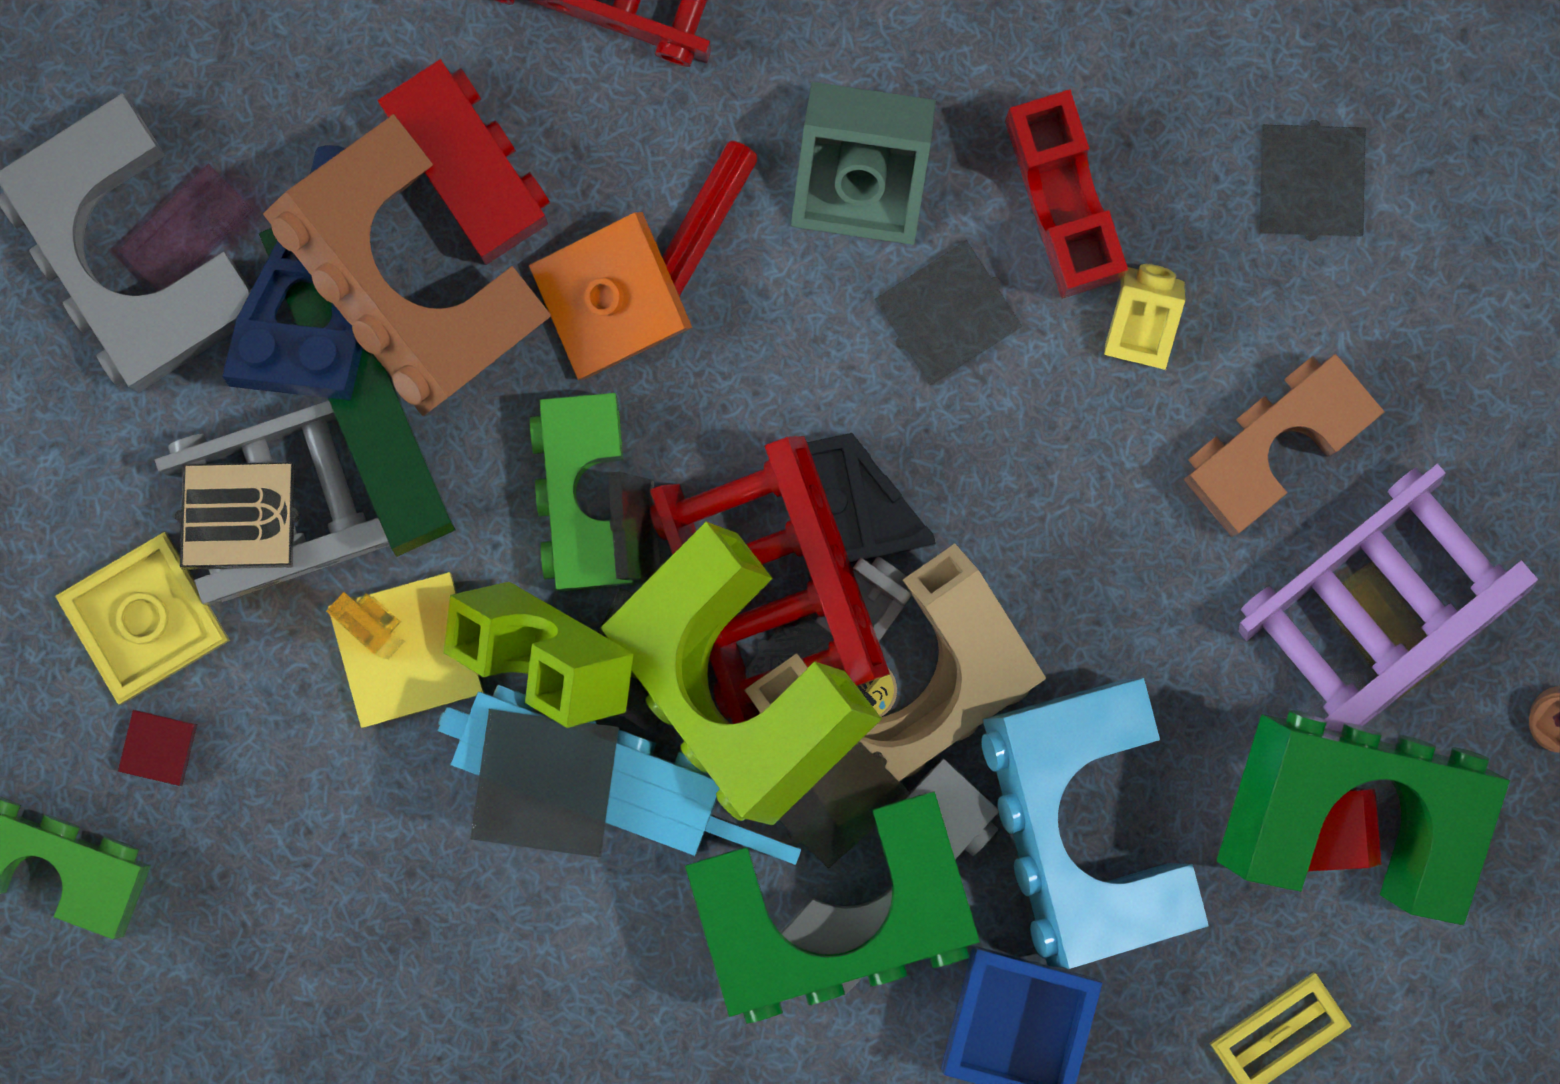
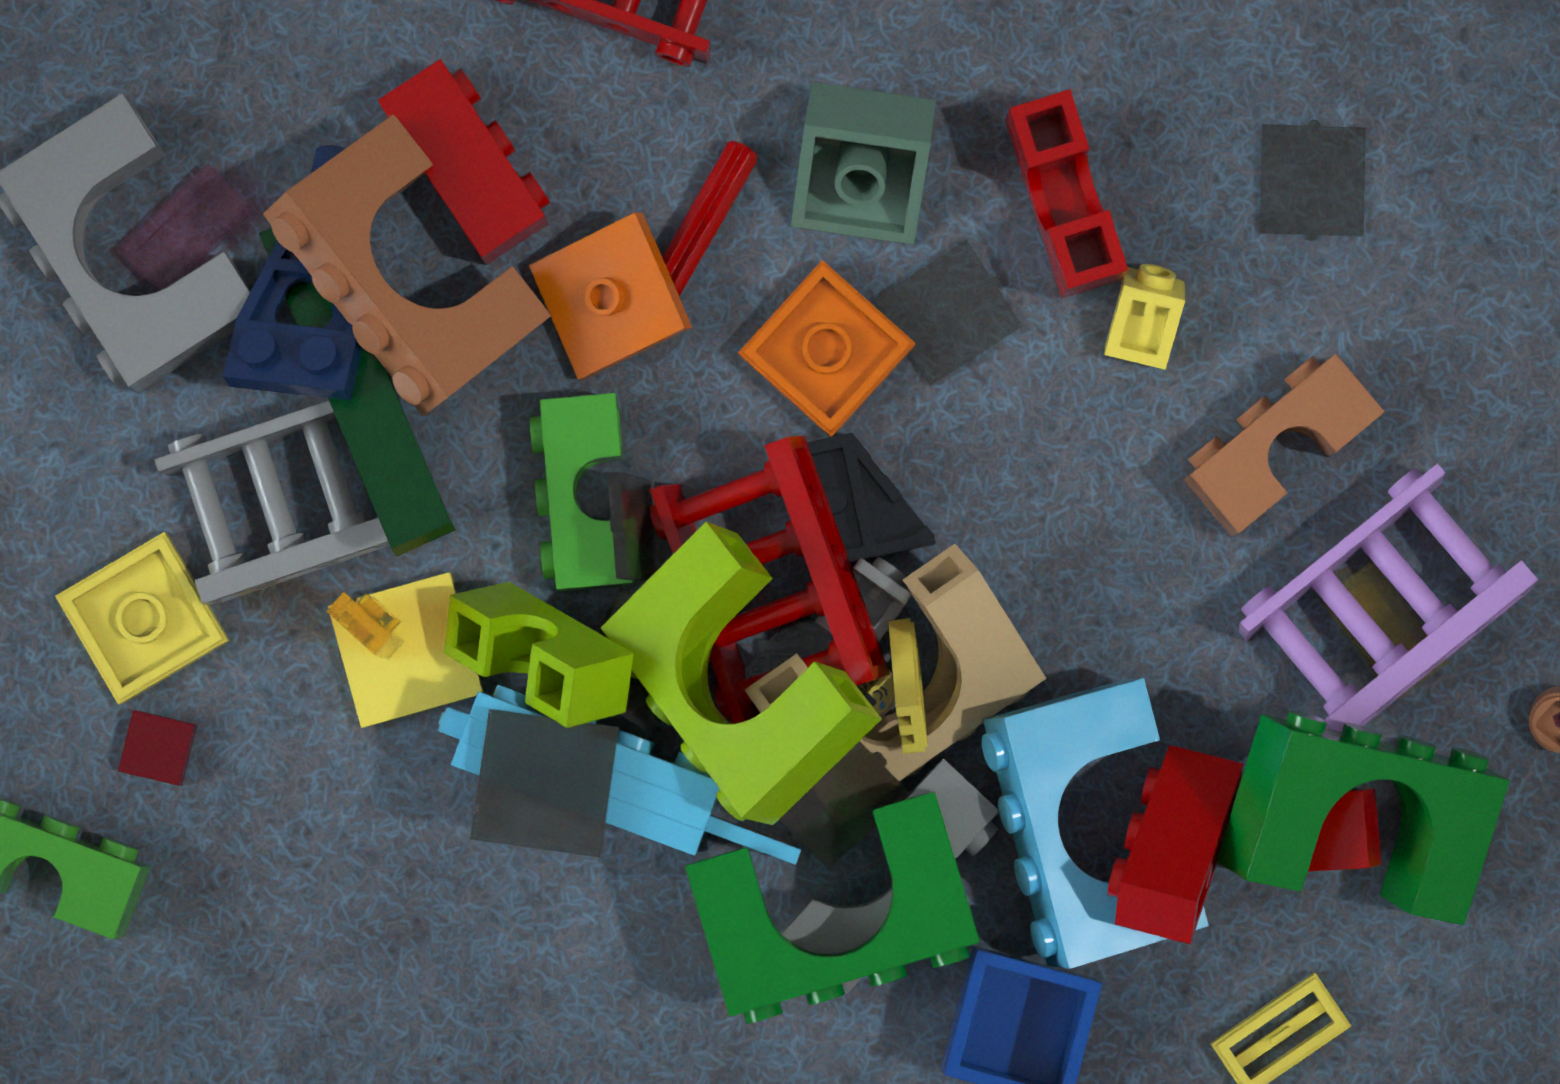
piece [175,462,300,570] -> none
none -> orange plate [738,260,916,437]
none -> light yellow tile [888,618,928,754]
none -> red brick [1107,745,1244,945]

